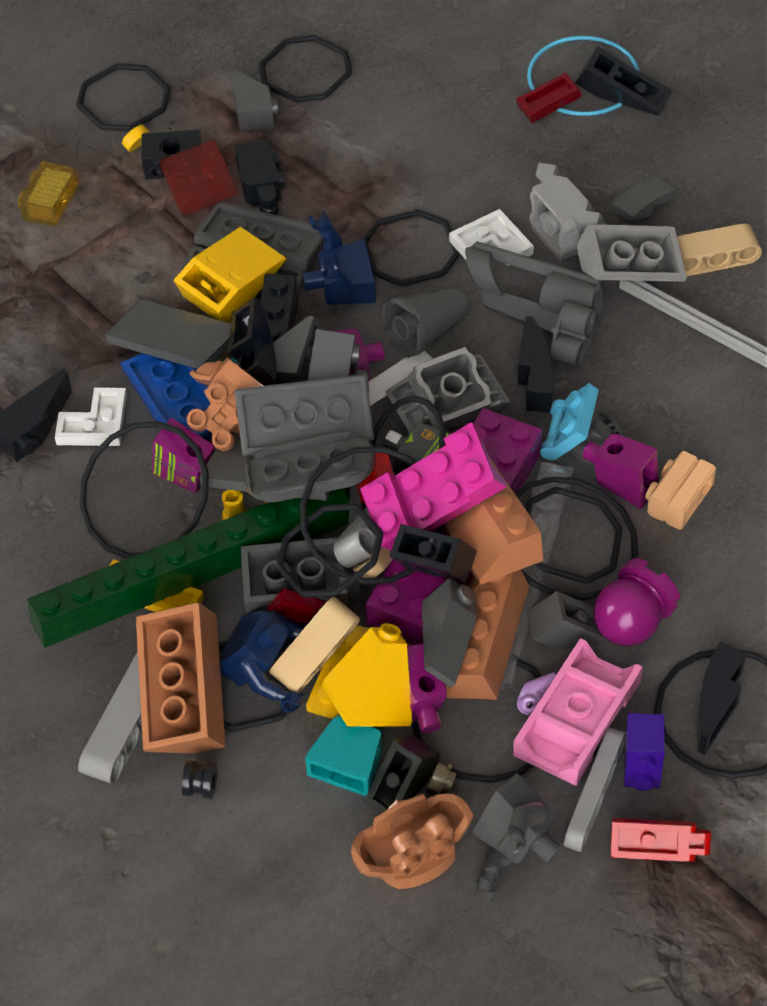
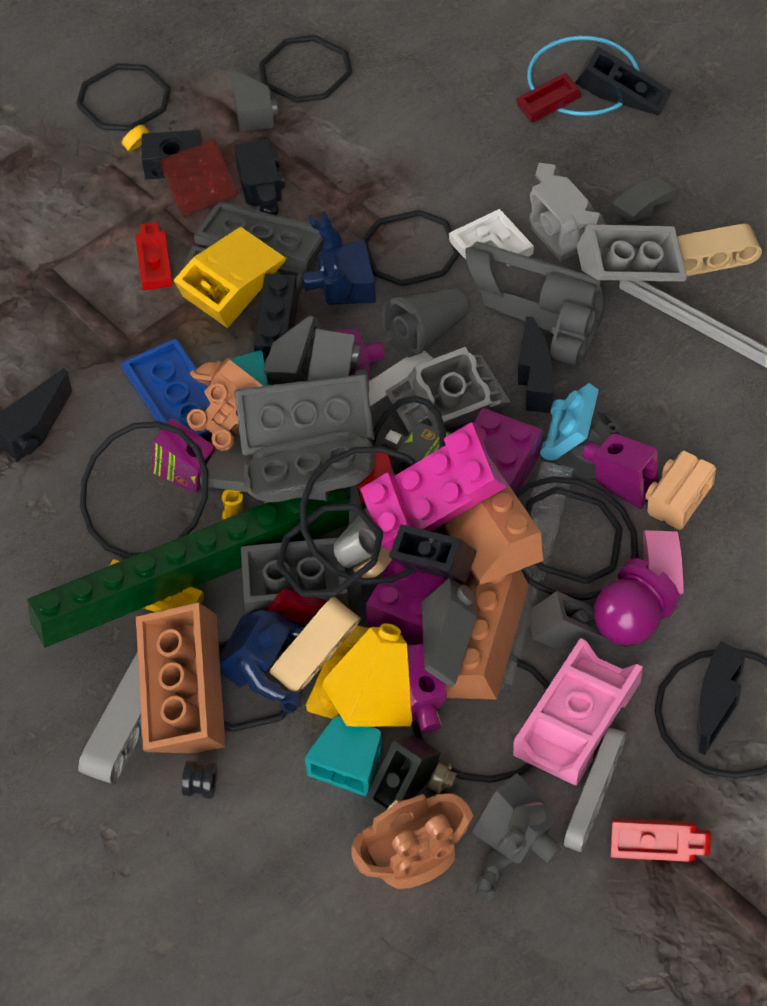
clear yellow brick [18,161,79,228] -> none
white plate [55,387,127,446] -> none
dark grey tile [105,299,231,369] -> none
black slope [228,297,276,386] -> none
lavender arm [517,672,556,715] -> none
dark purple brick [624,713,664,791] -> none
none -> red hinge [135,222,173,291]
none -> bright pink slope [643,530,684,596]

